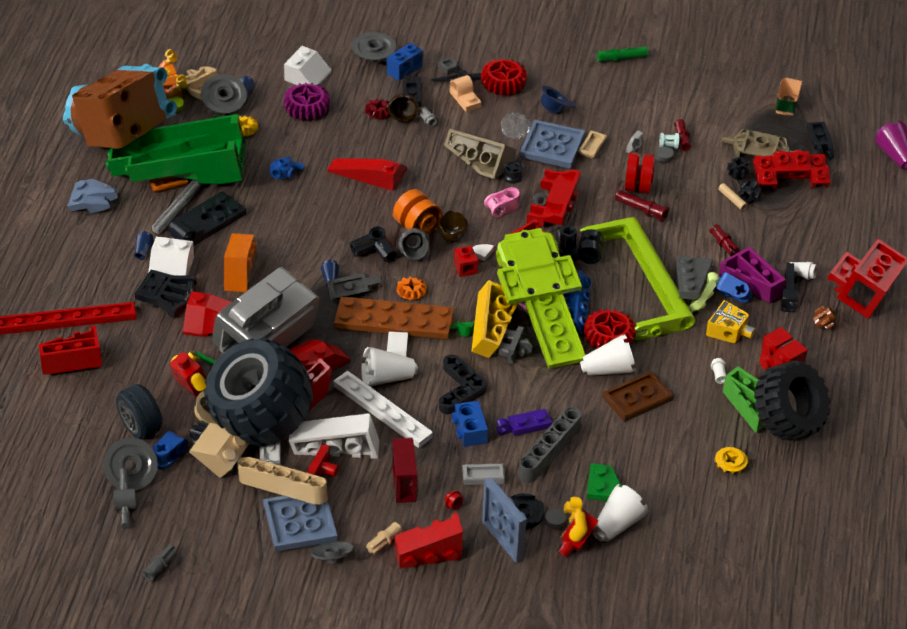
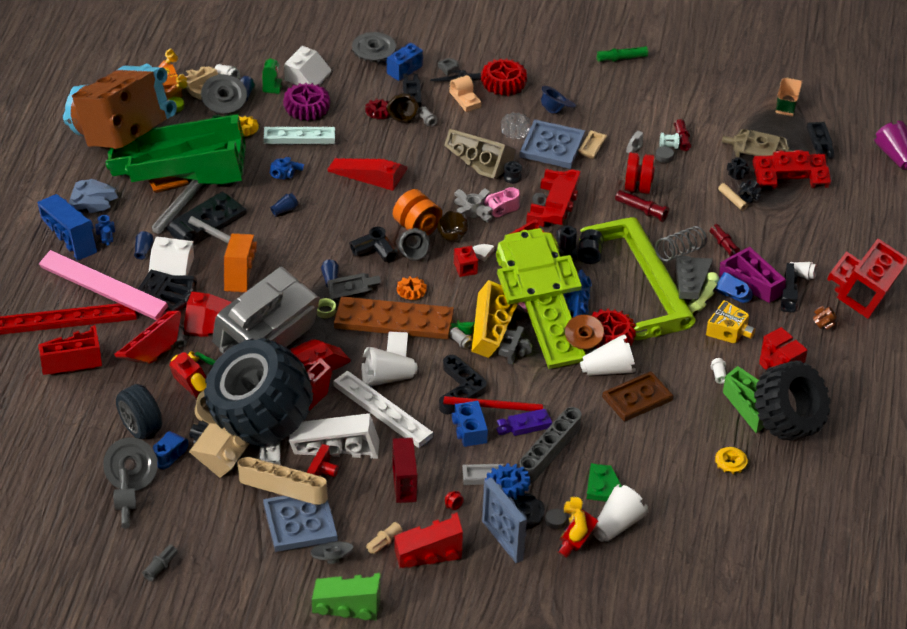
none -> blue wedge [37,194,97,261]
none -> bright pink tile [39,250,168,320]
none -> blue piece [95,215,115,246]
none -> red wedge [114,311,181,364]
none -> dark grey pin [174,323,187,348]
none -> light grey piece [188,216,231,243]
none -> white cone [215,64,240,79]
none -> green leg [262,59,283,94]
none -> light aqua plate [264,127,335,144]
none -> dark blue cone [270,193,299,216]
none -> bright green wedge [312,573,381,620]
none -> yellowish green piece [317,298,336,318]
none -> red piece [443,396,543,411]
none -> light grey pin [449,327,473,349]
none -> light grey pin [454,188,493,222]
none -> blue gear [485,463,530,499]
none -> dark orange dish [565,315,604,349]
none -> dark grey piece [655,226,707,262]

